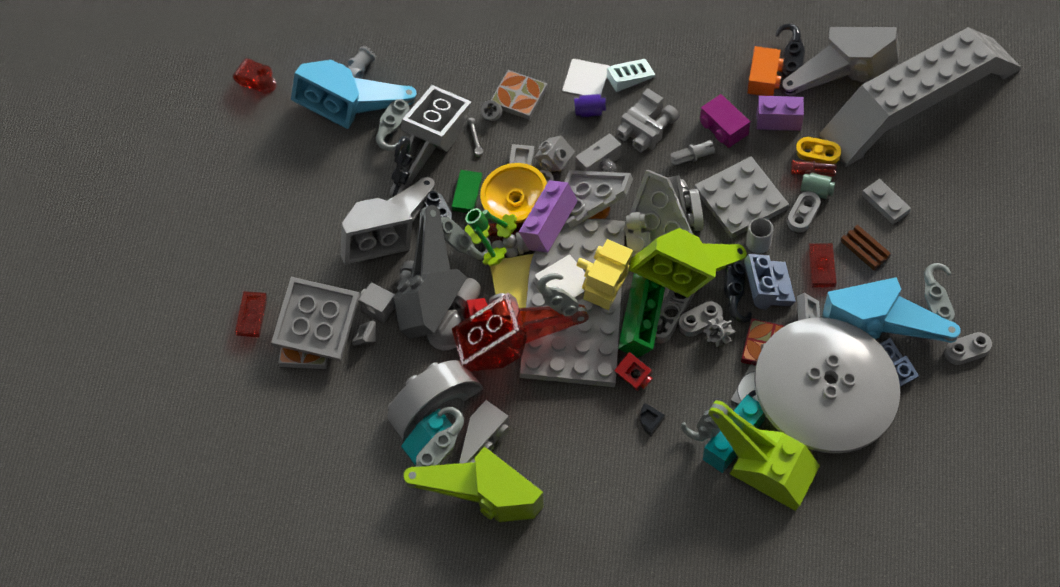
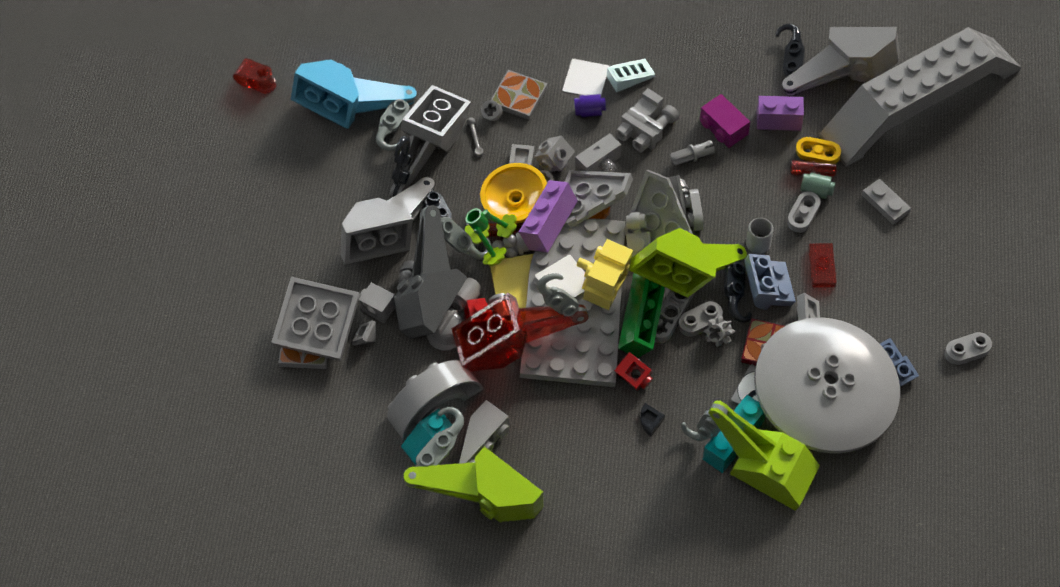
clear red plate [235,291,268,337] -> none
light grey connector [348,46,376,79] -> none
green tile [452,170,483,213] -> none
light grey plate [694,156,789,239] -> none
orange brick [747,46,784,96] -> none
medium azure slope [822,263,960,343] -> none
reddish brown tile [840,224,891,270] -> none

